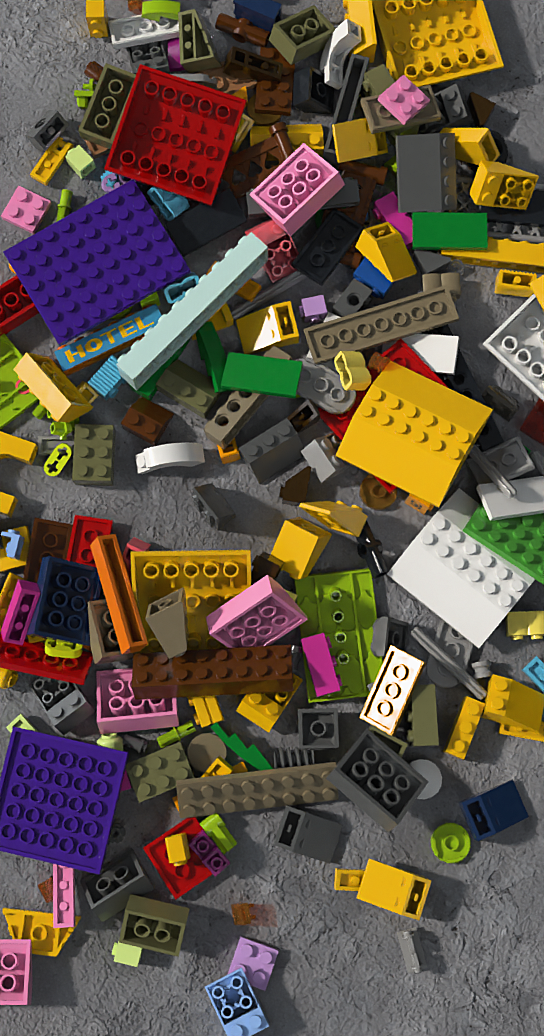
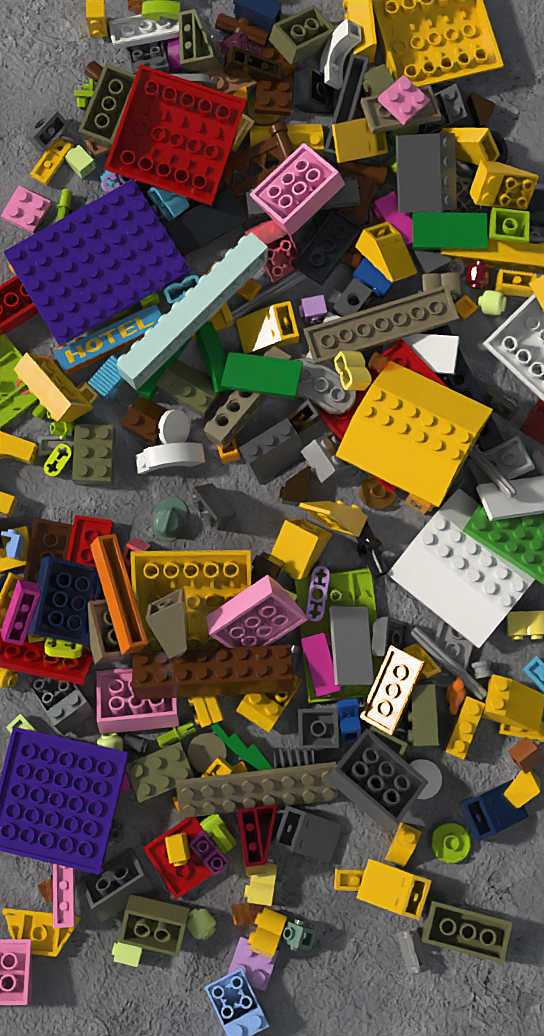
none -> sand green piece [152,497,187,542]
none -> white tile [158,409,190,444]
none -> yellowish green head [186,908,216,940]
none -> clear pink brick [219,31,250,58]
none -> dark red wedge [237,804,277,876]
none -> light yellow brick [244,863,277,906]
none -> yellow brick [247,908,287,959]
none -> sand green brick [281,919,316,951]
none -> lavender beam [306,566,330,622]
none -> light grey tile [329,606,374,686]
none -> blue brick [337,698,361,743]
none -> yellow slope [385,822,421,868]
none -> yellow slope [403,642,442,680]
none -> olive brick [421,899,513,964]
none -> orange animal [445,677,466,715]
none -> light orange plate [454,294,478,321]
none -> dark red head [466,261,491,290]
none -> yellowish green head [478,290,507,316]
none -> lime slope [488,207,530,243]
none -> yellow slope [503,770,540,808]
none -> dark orange brick [508,737,544,774]

